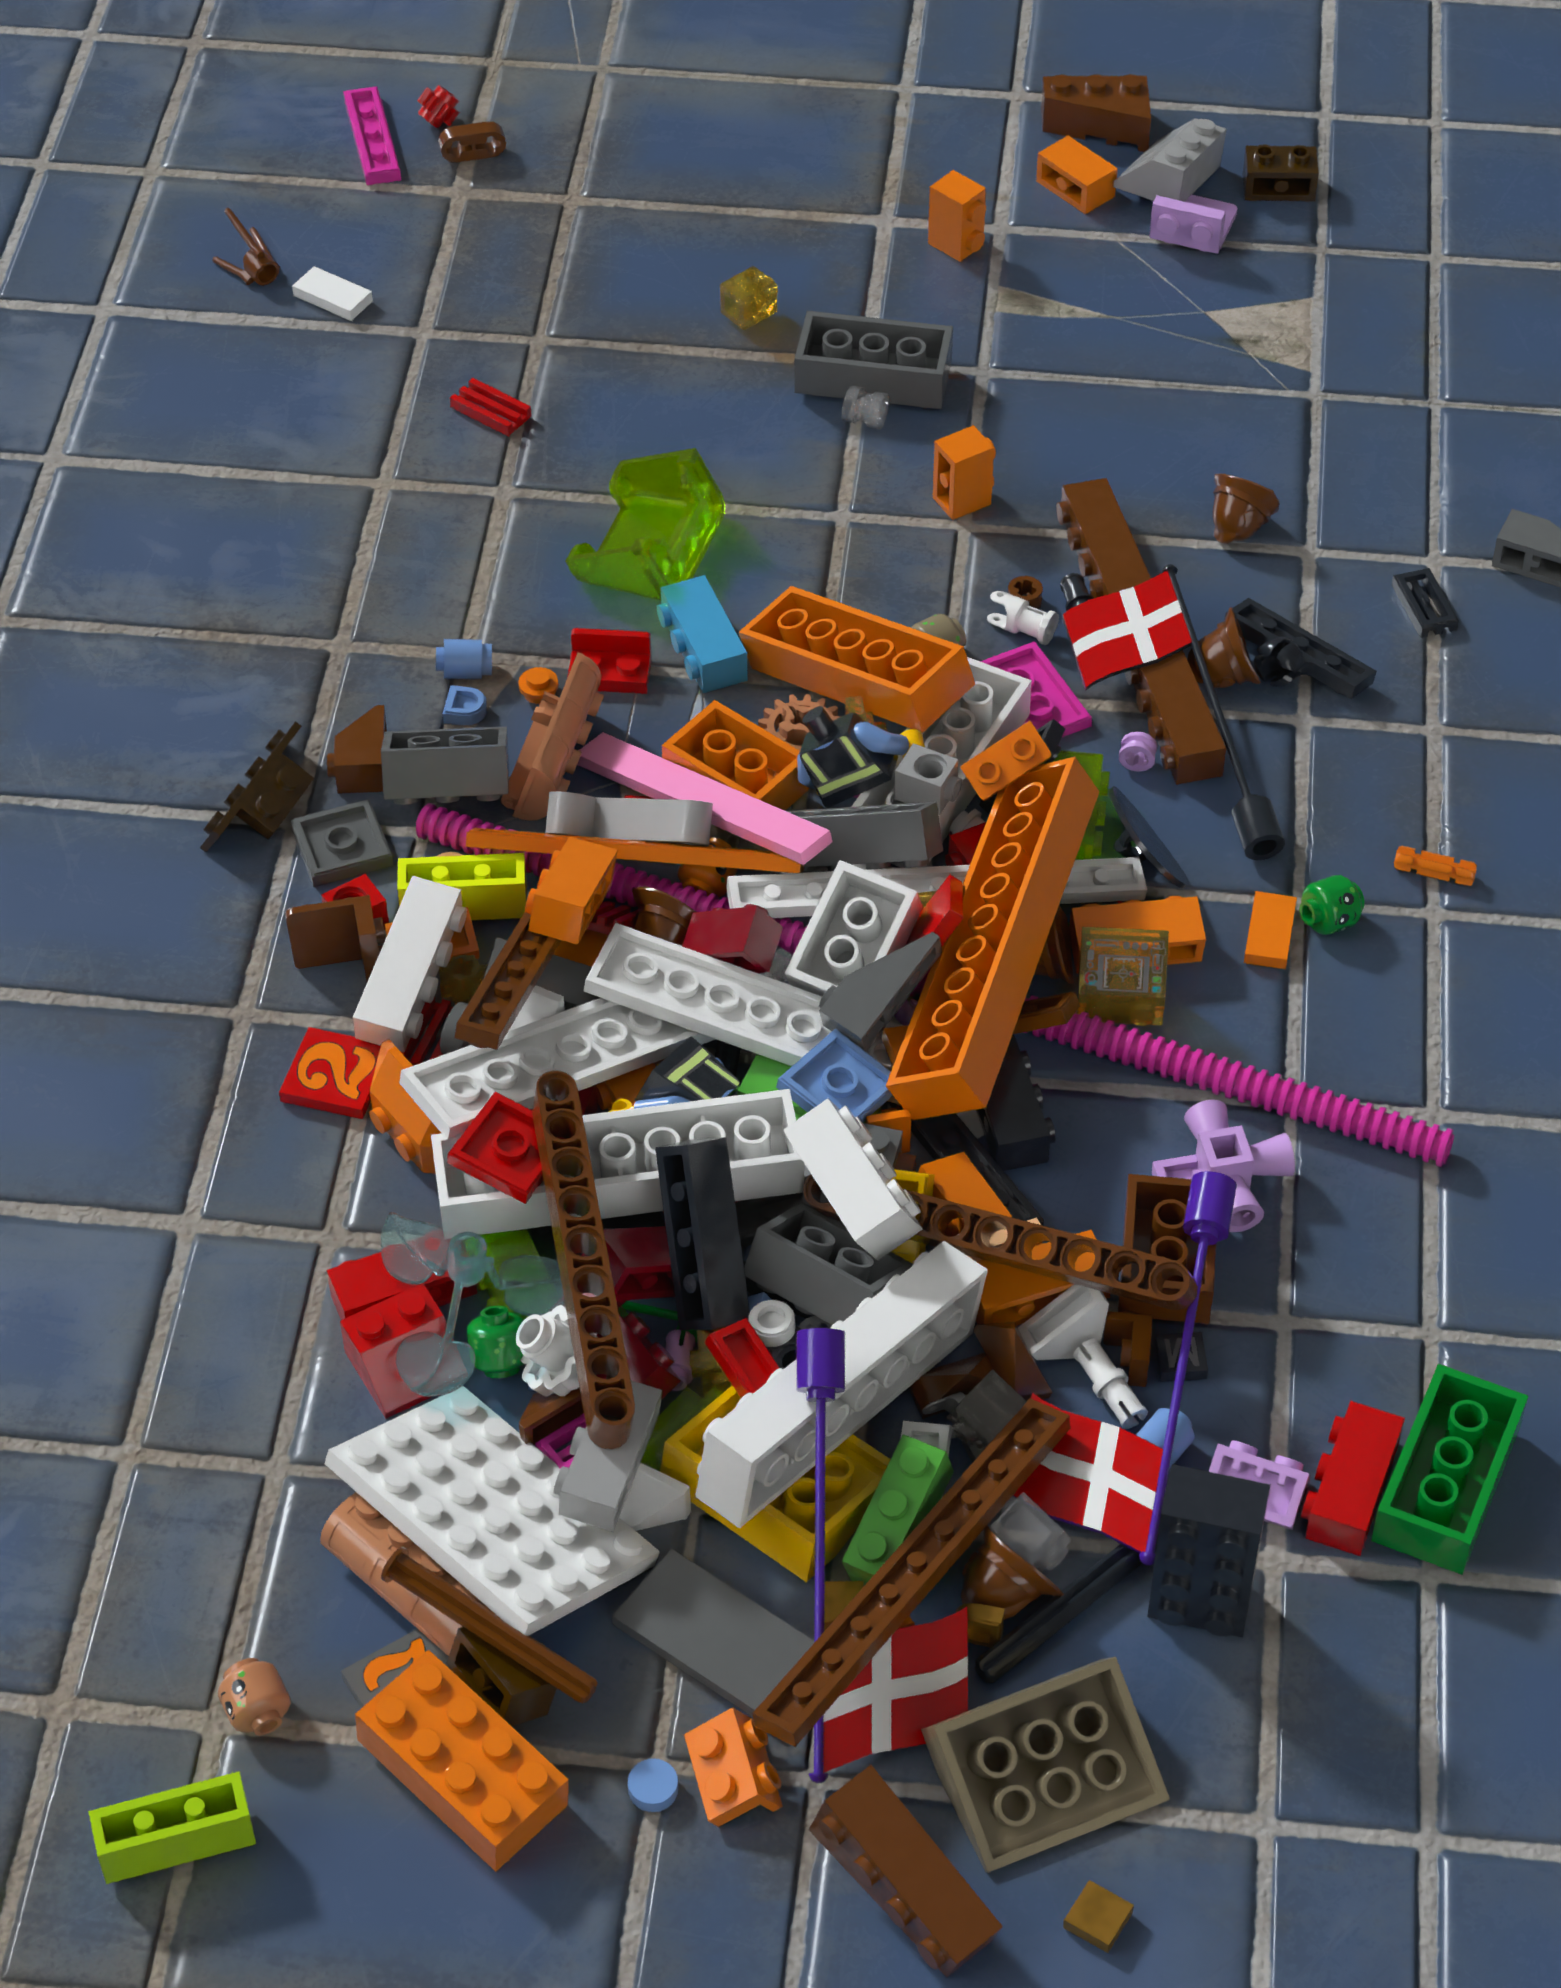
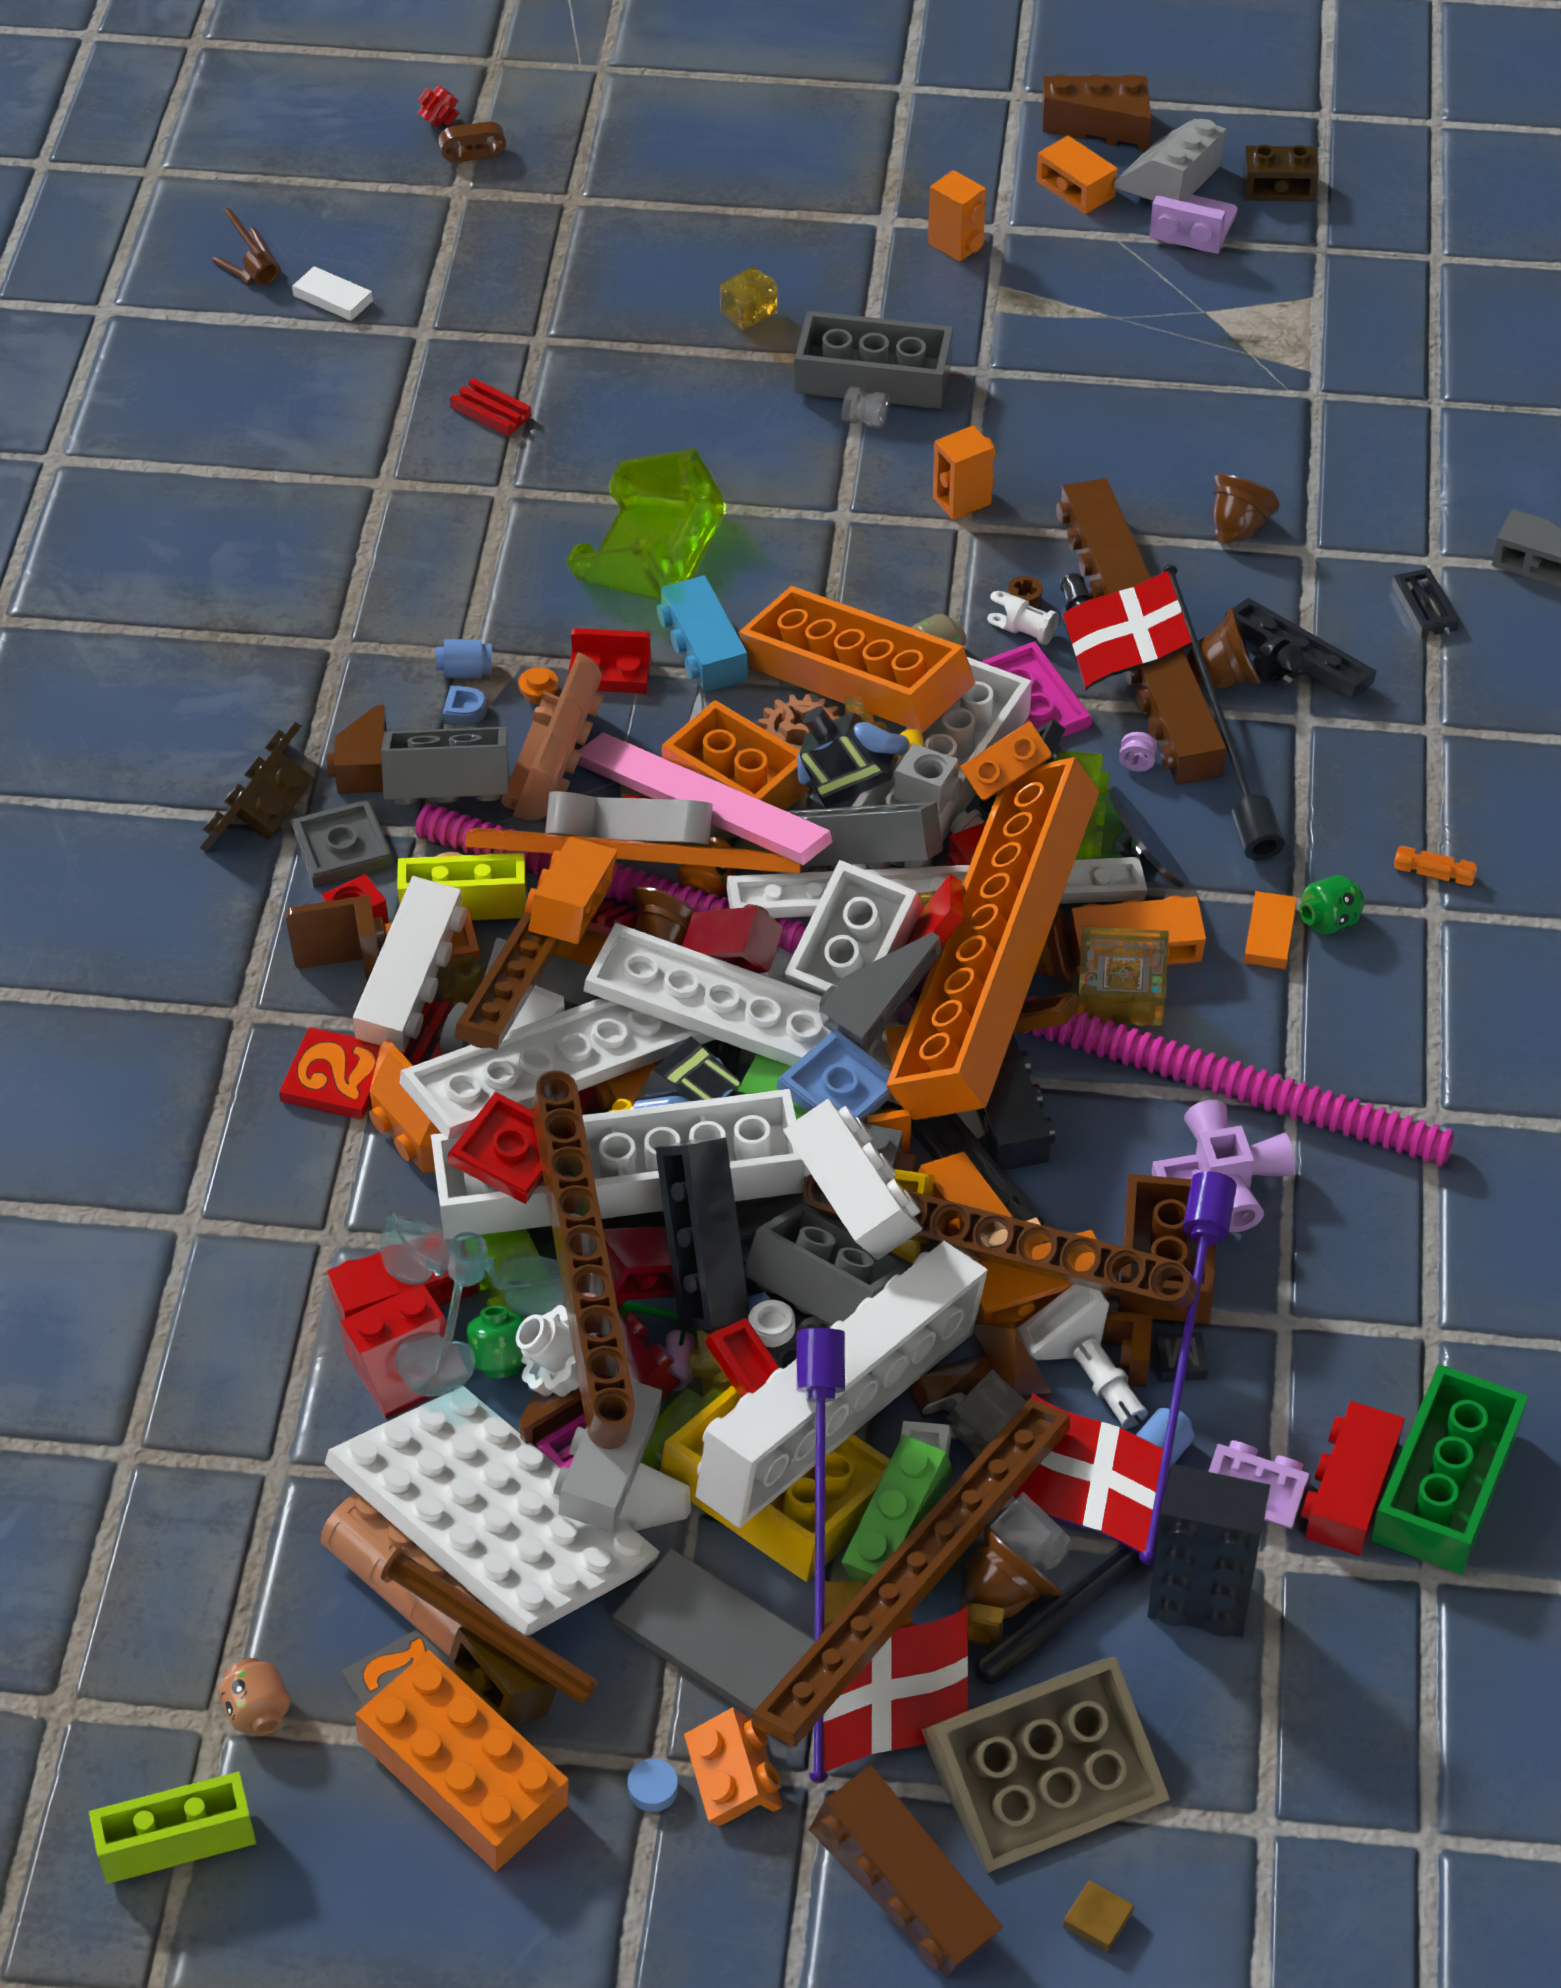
dark pink tile [343,86,401,185] -> none

